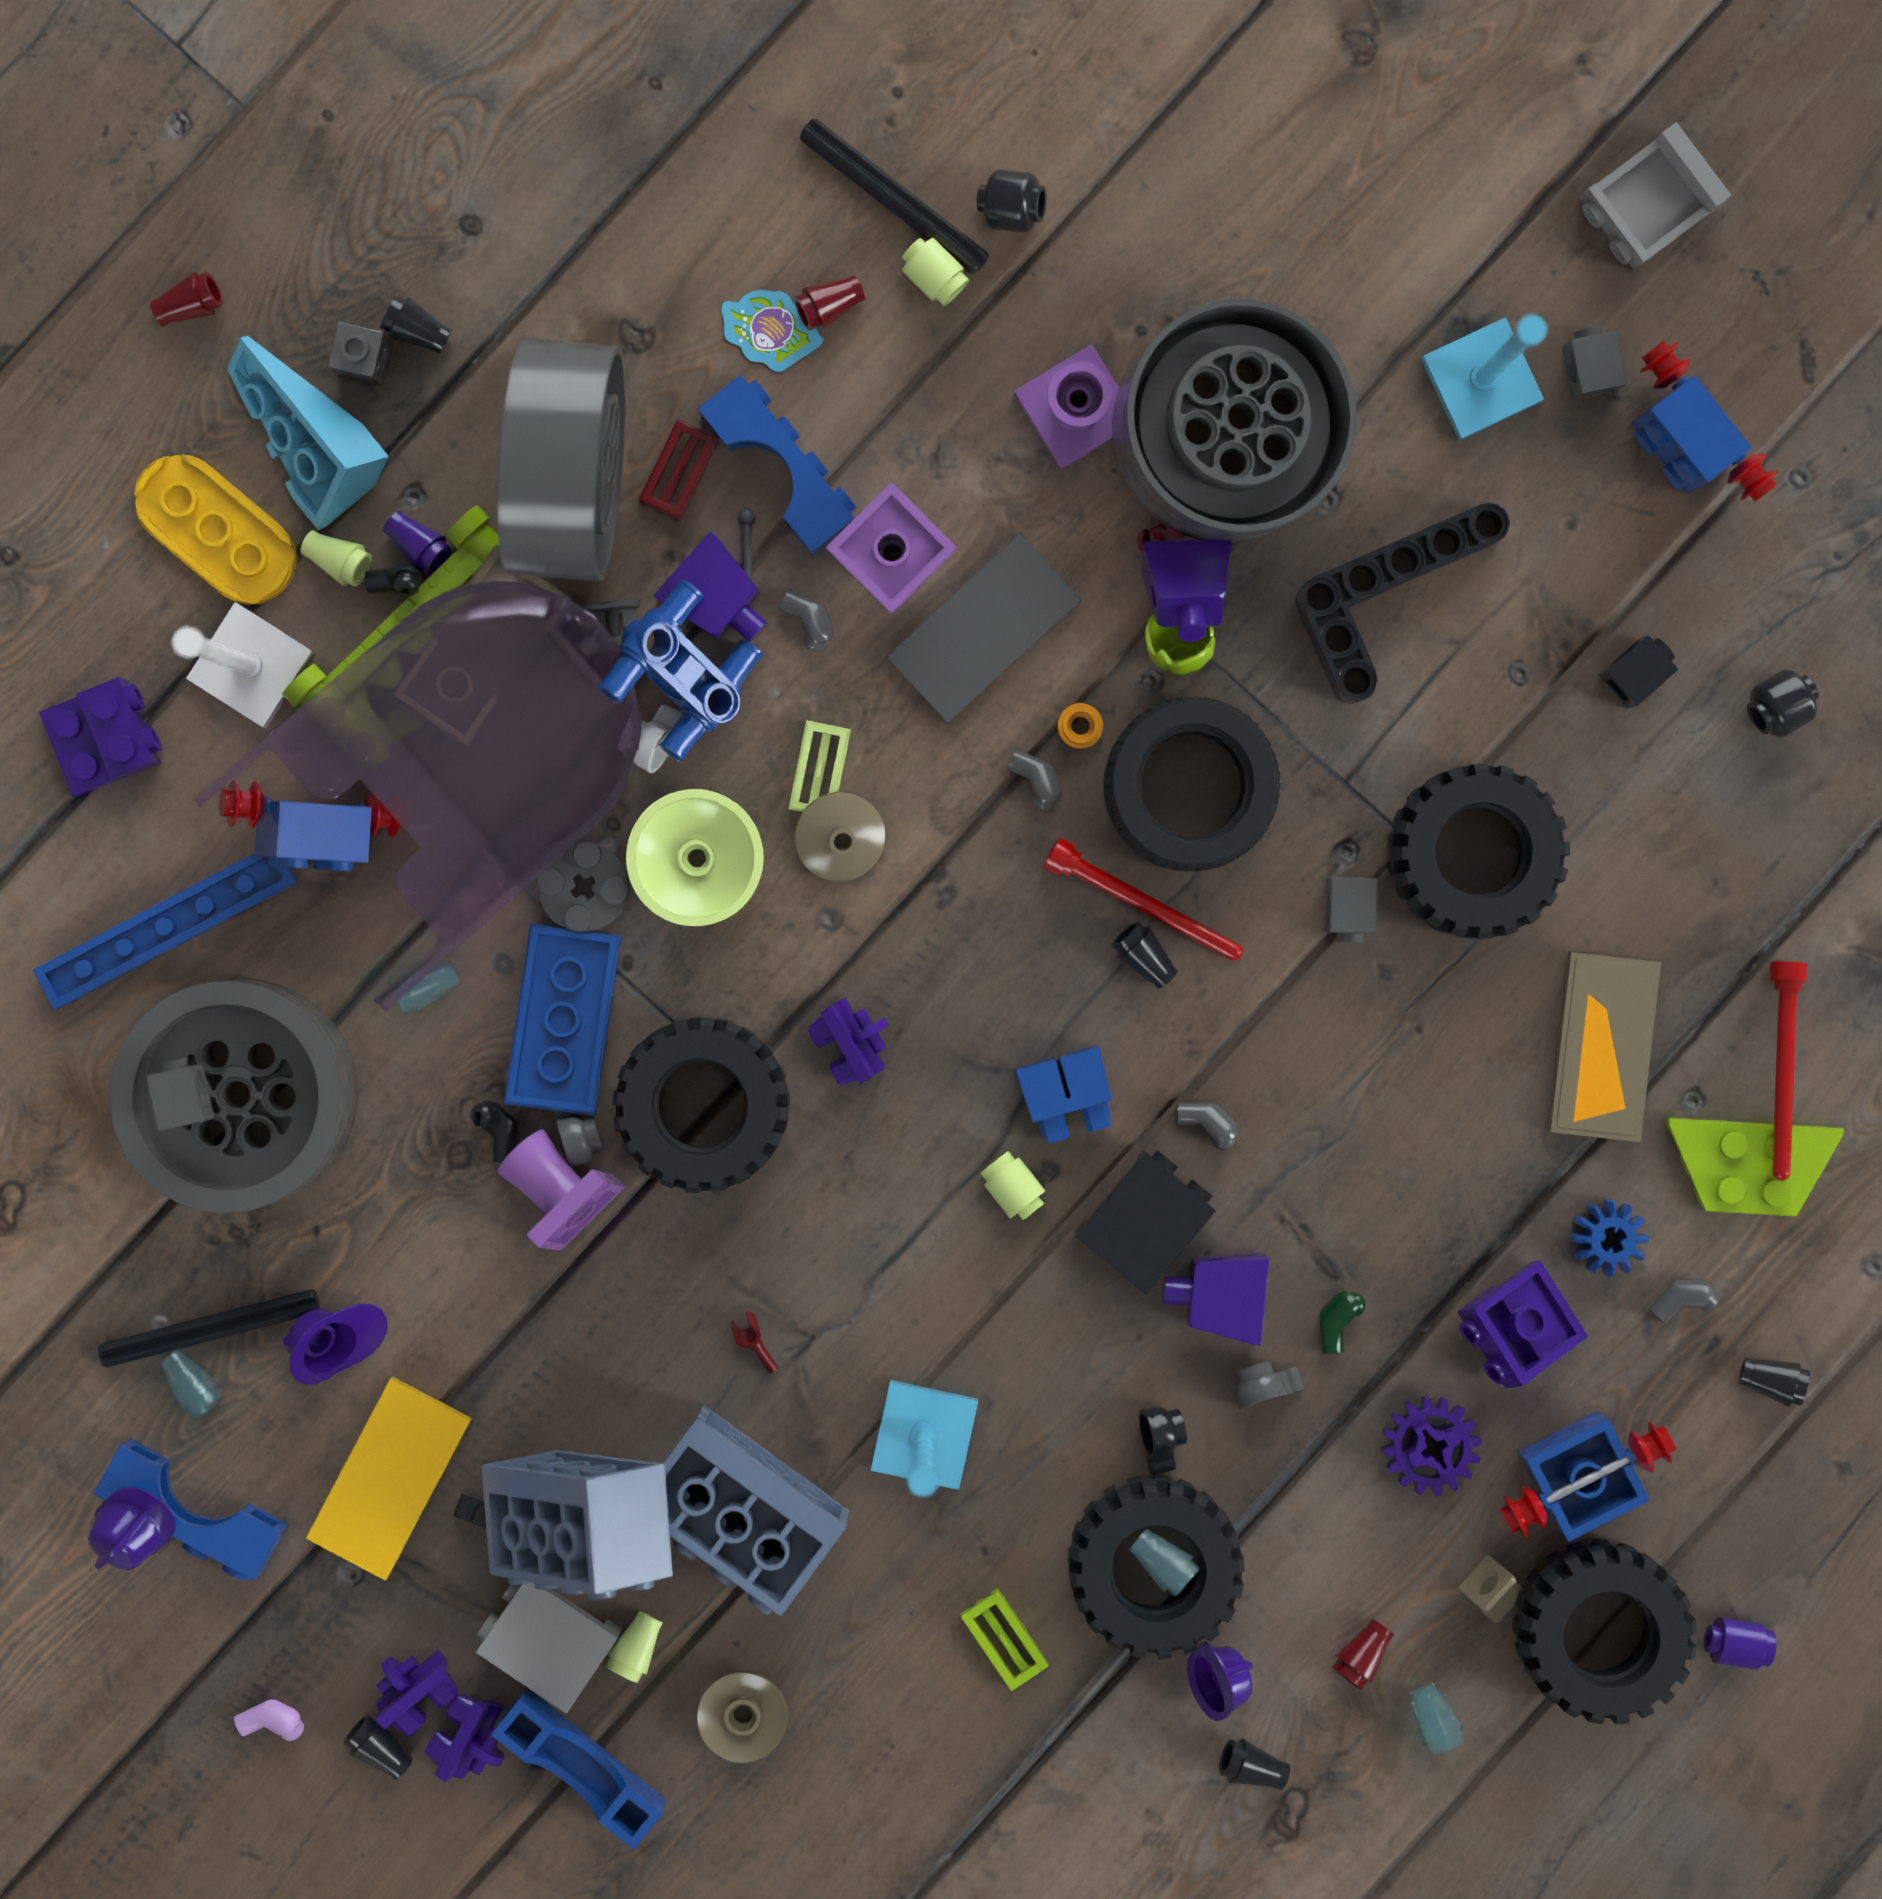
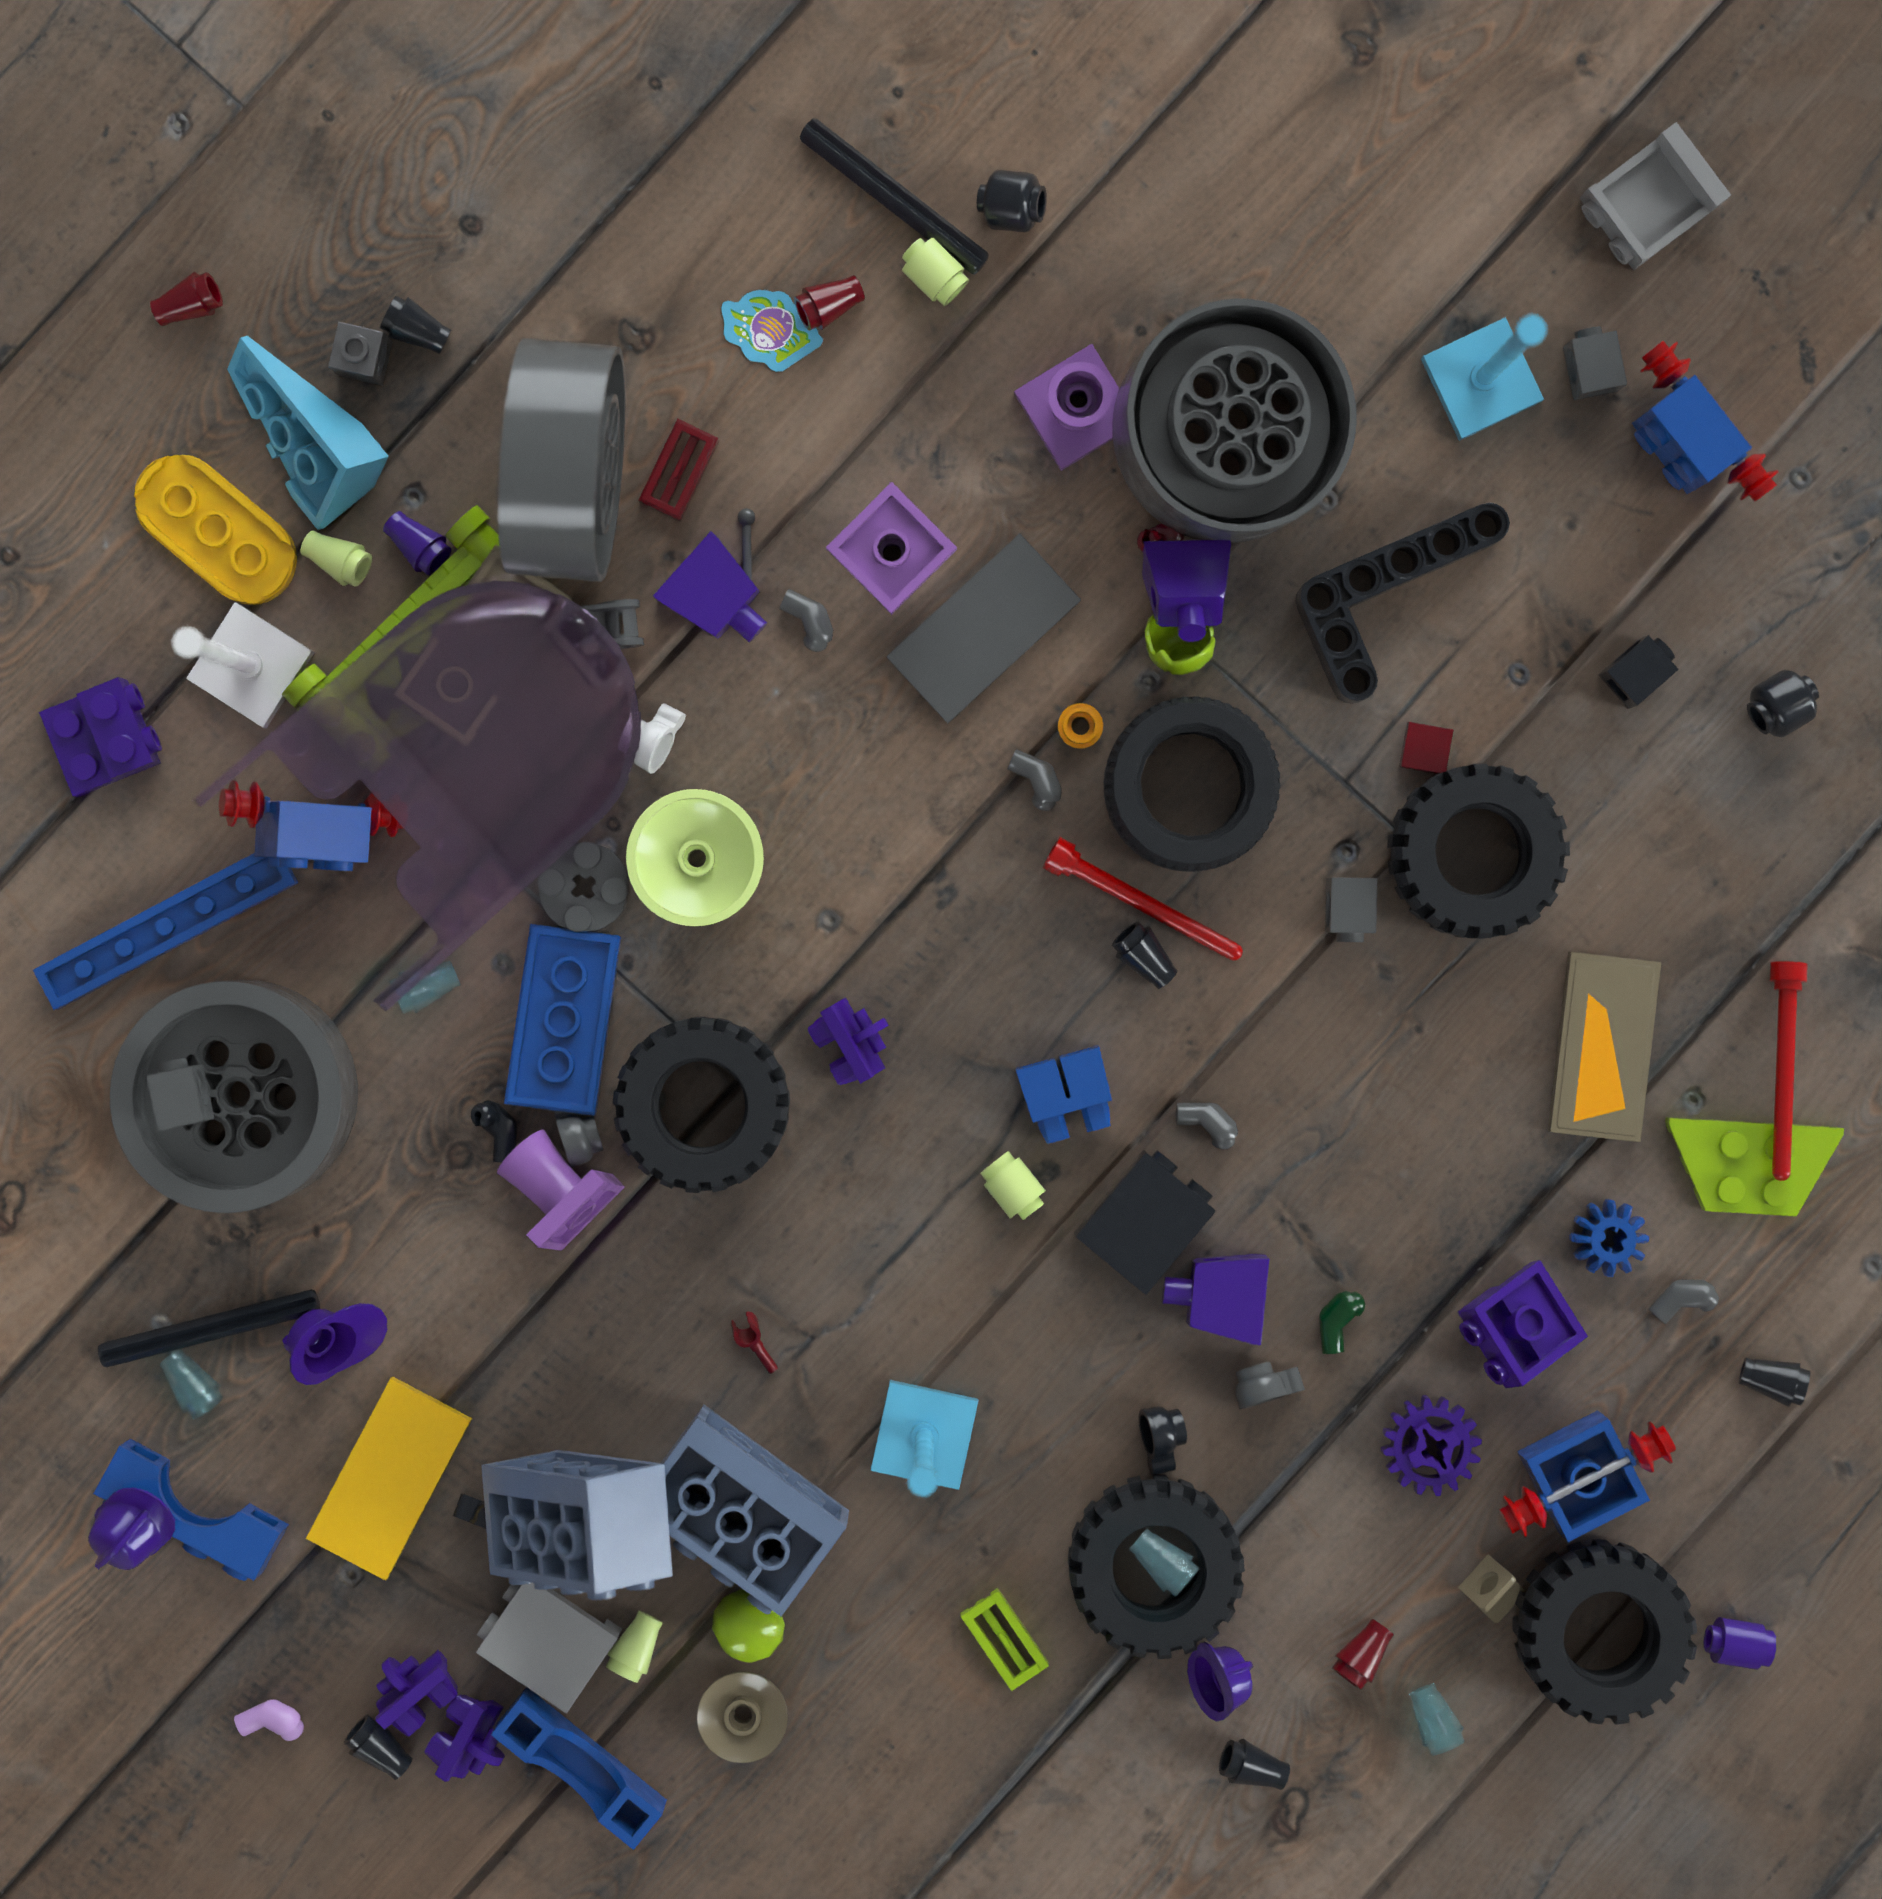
black arm [364,564,422,597] -> none
blue piece [597,580,764,762] -> none
blue arch [698,374,856,557] -> none
yellowish green tile [788,720,851,812] -> none
dark tan dish [795,792,885,882] -> none
none -> lime hair [712,1589,785,1663]
none -> dark red tile [1399,722,1454,774]

